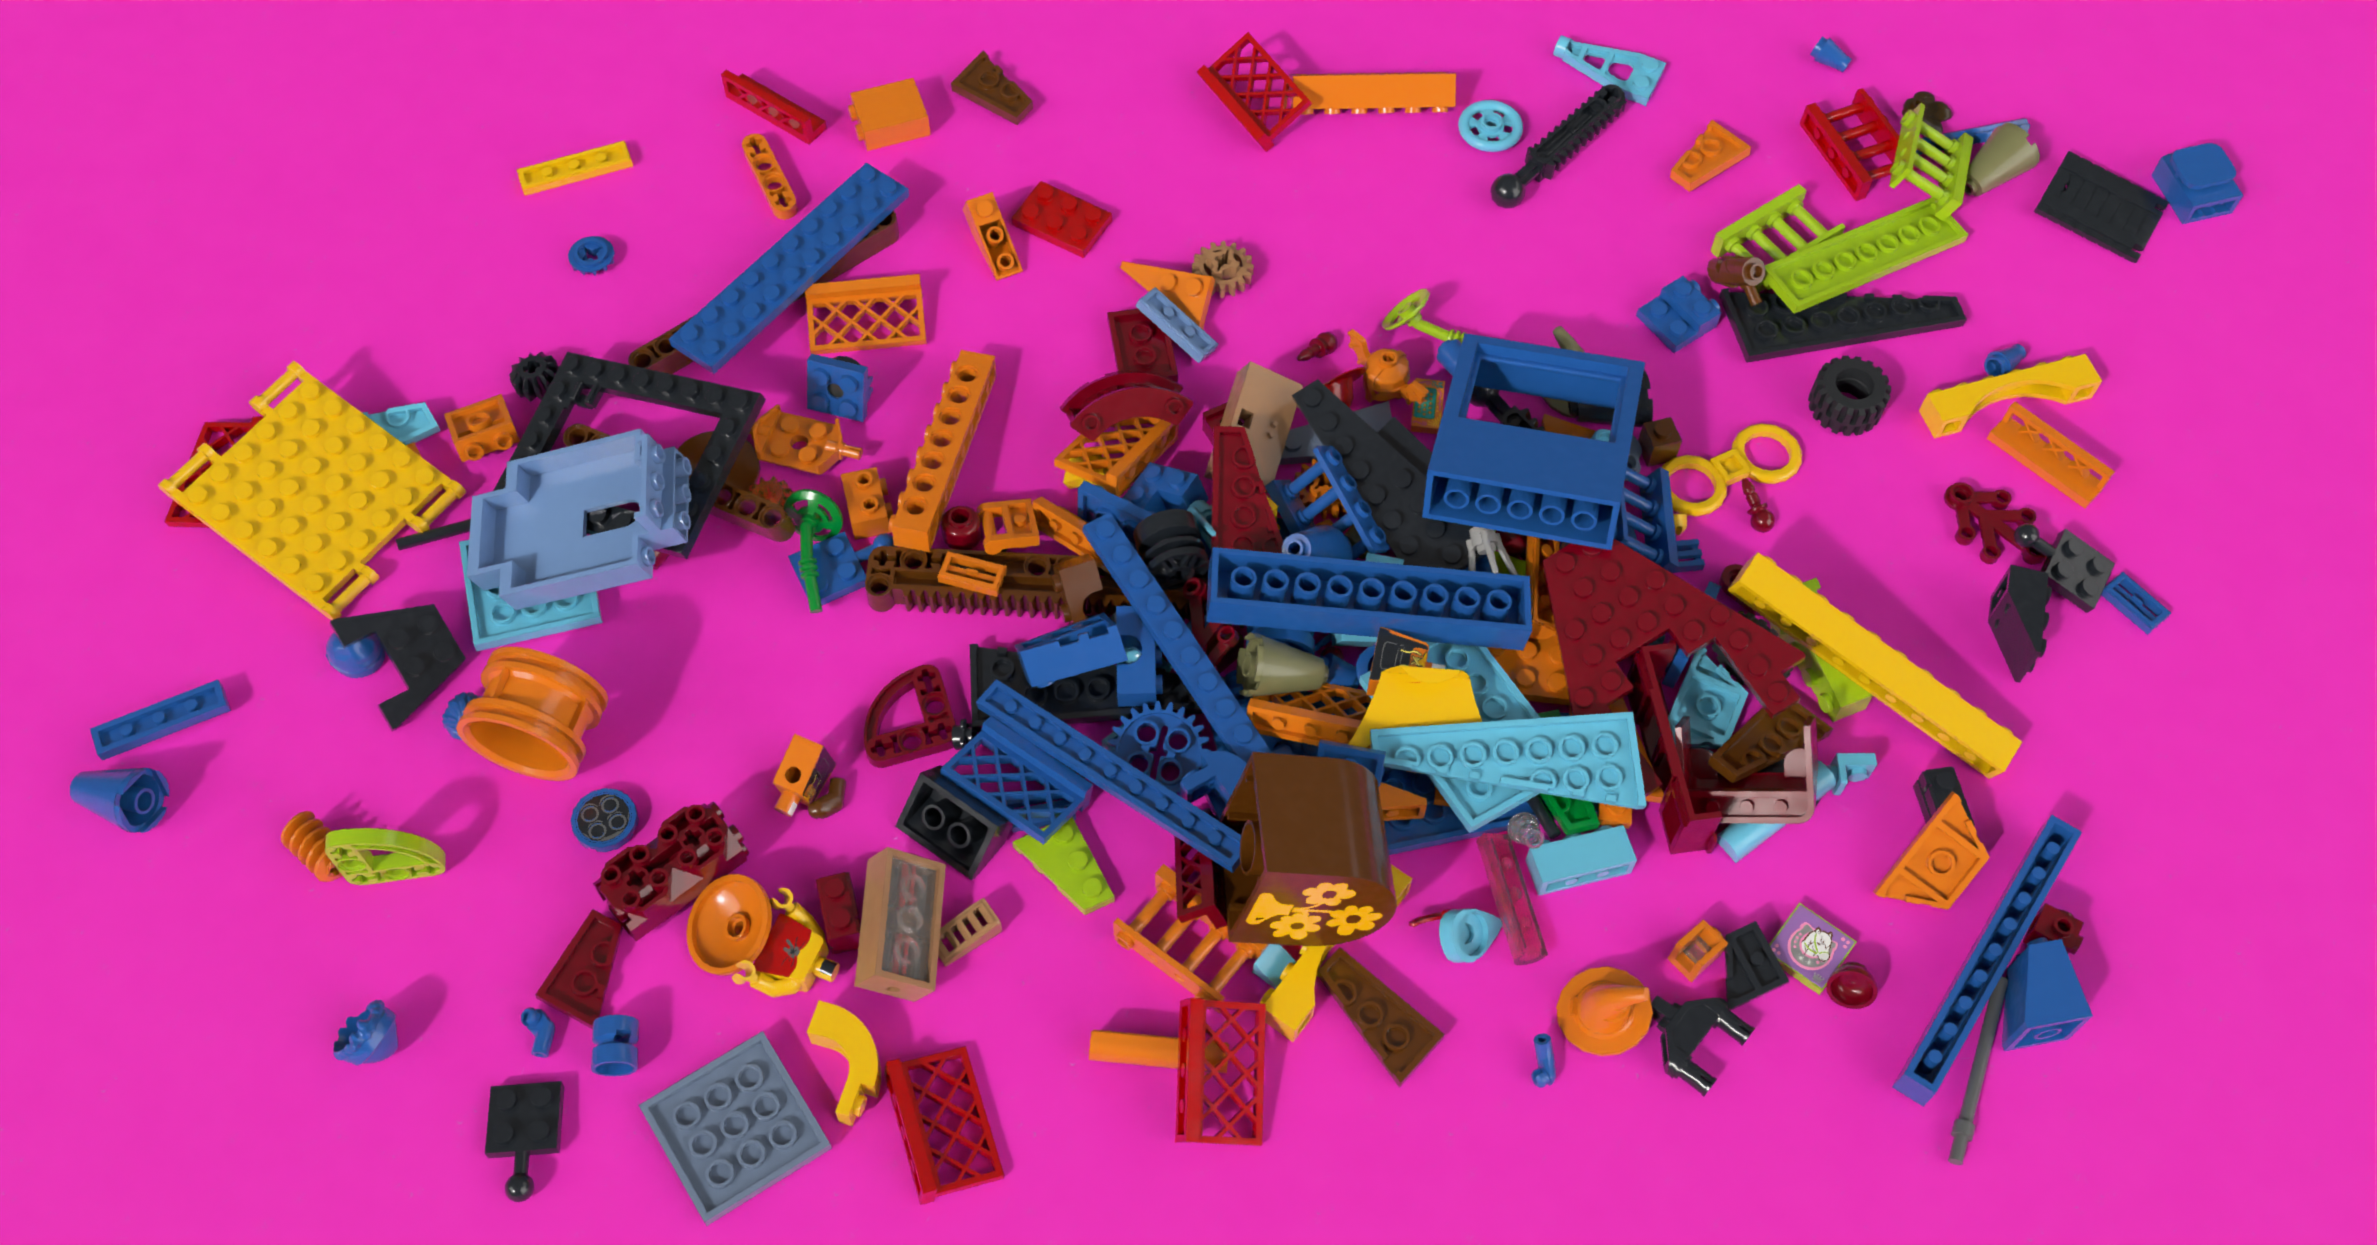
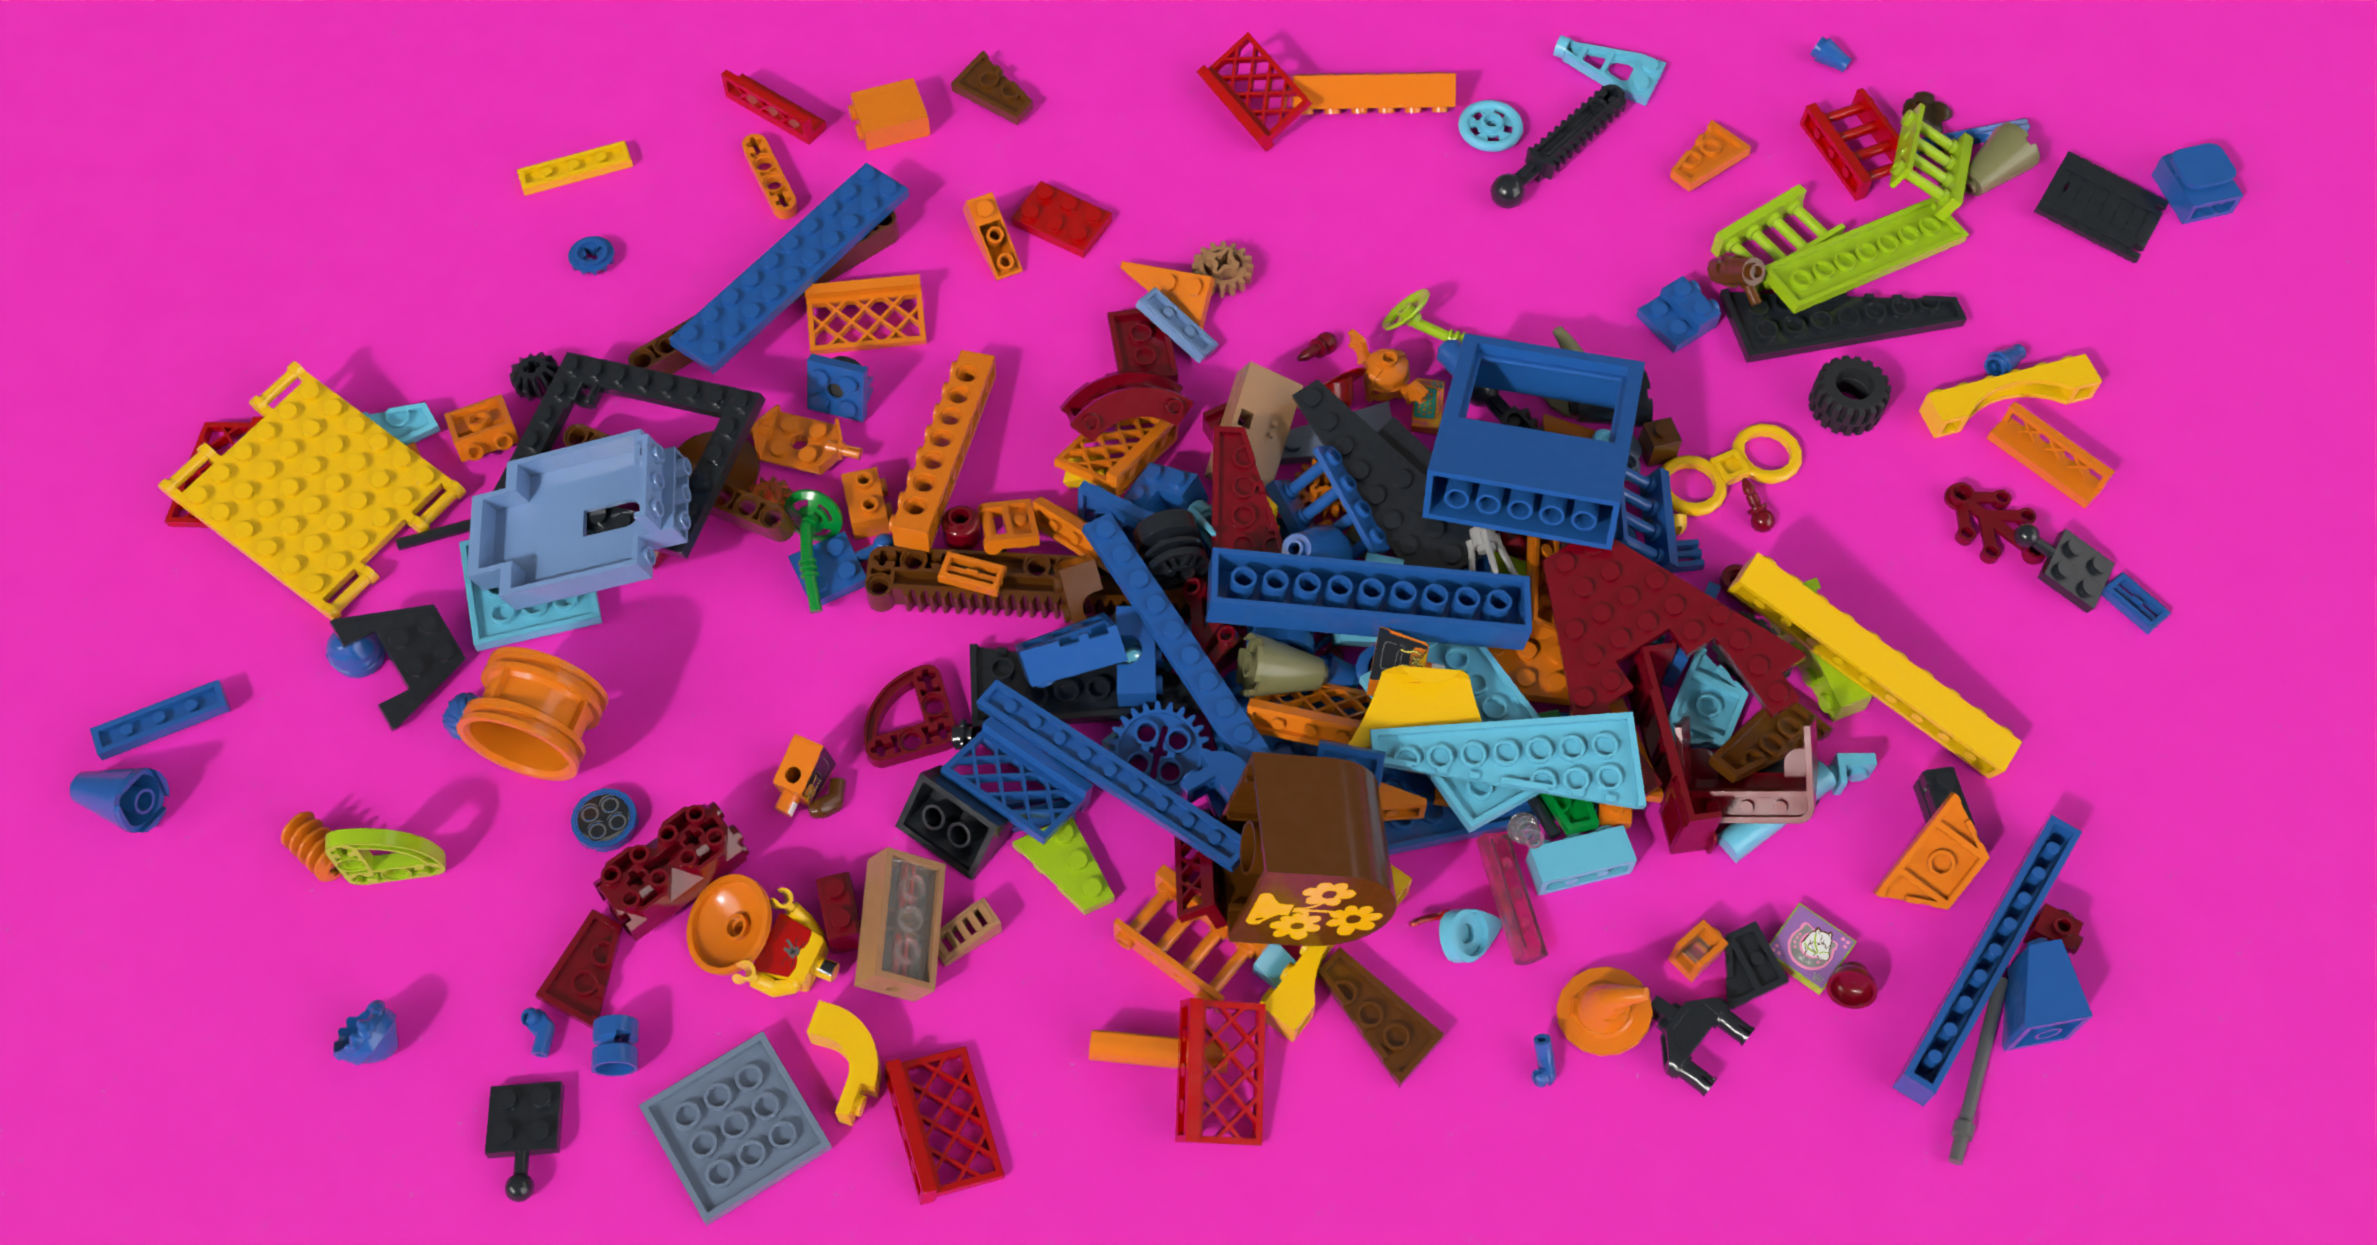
slope [1988,565,2052,683] -> none

